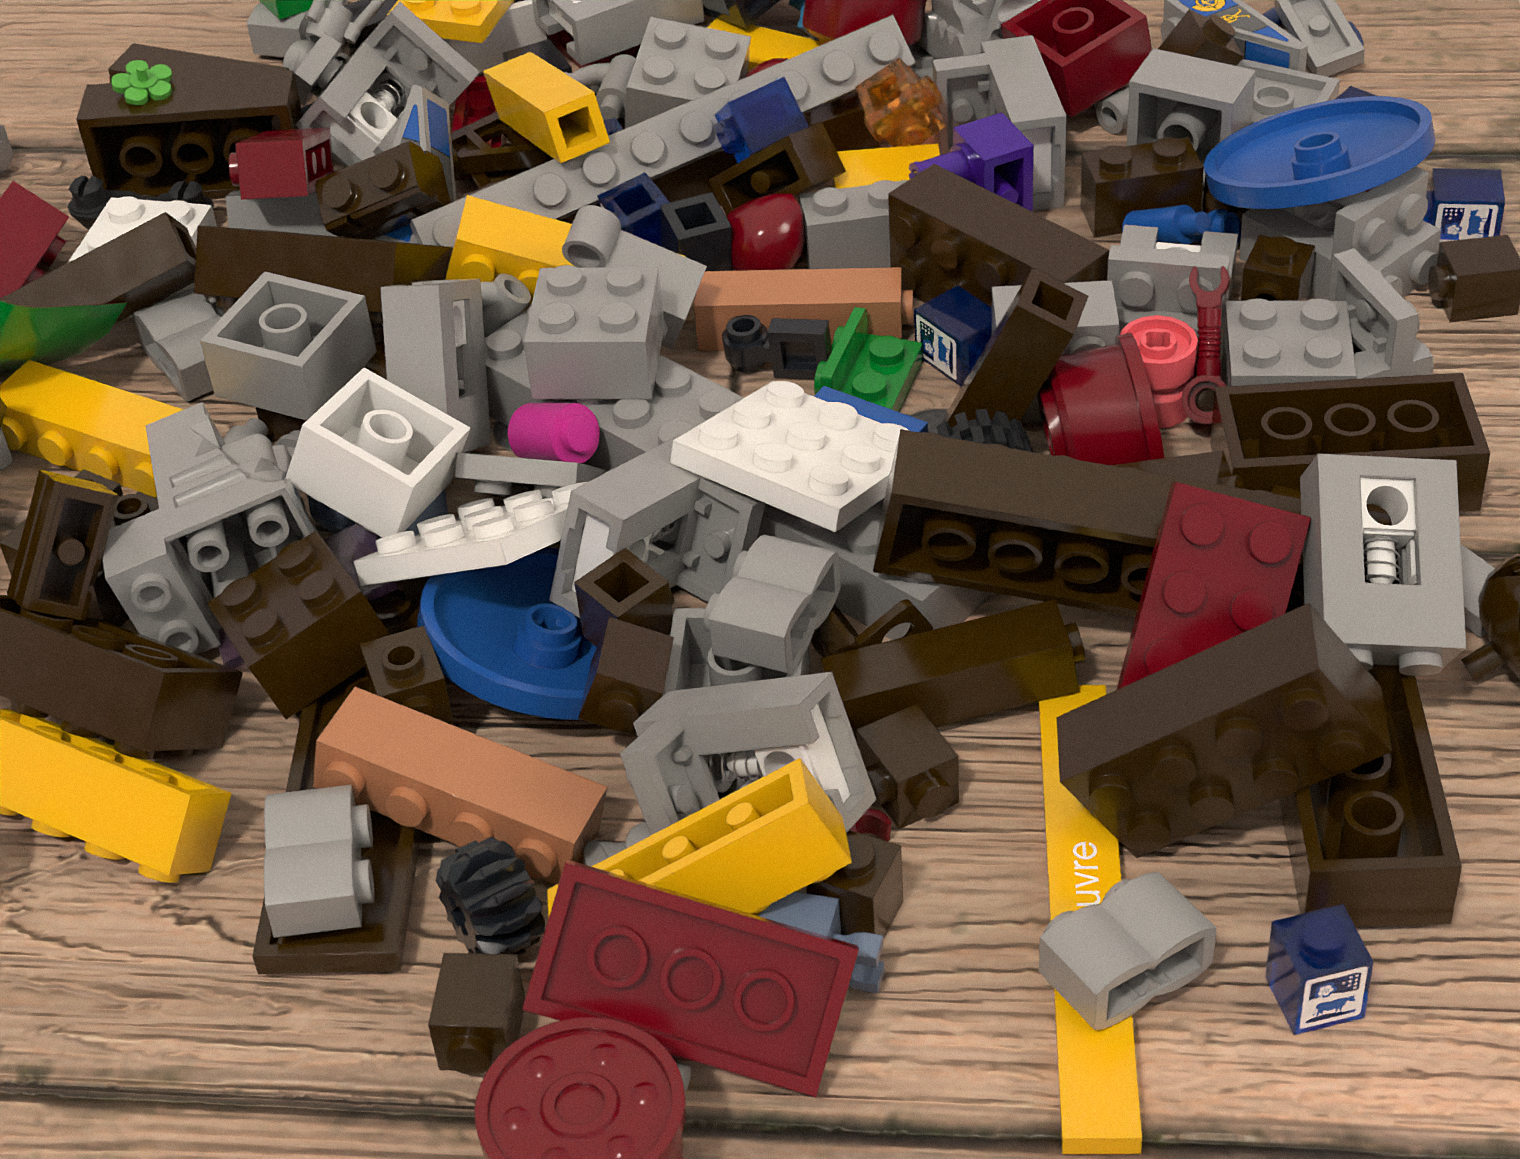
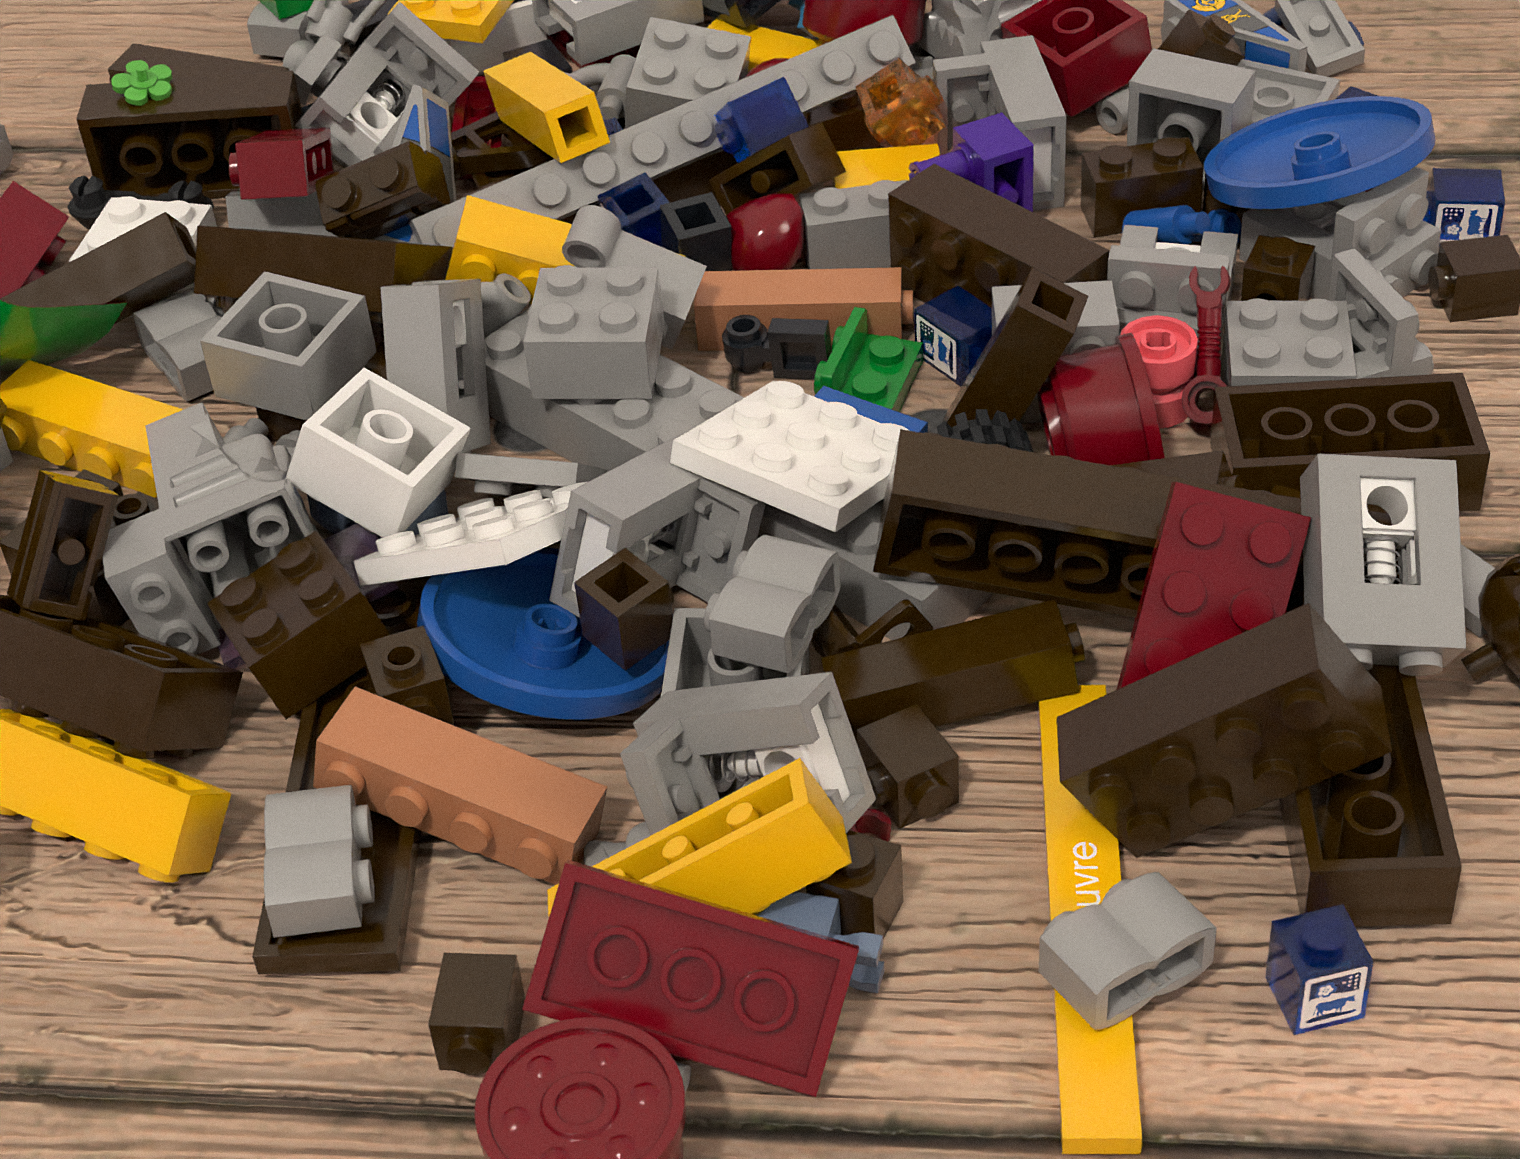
black gear [436,837,545,957] -> none
dark pink brick [508,403,600,463] -> none
dark brown brick [578,617,674,737] -> none

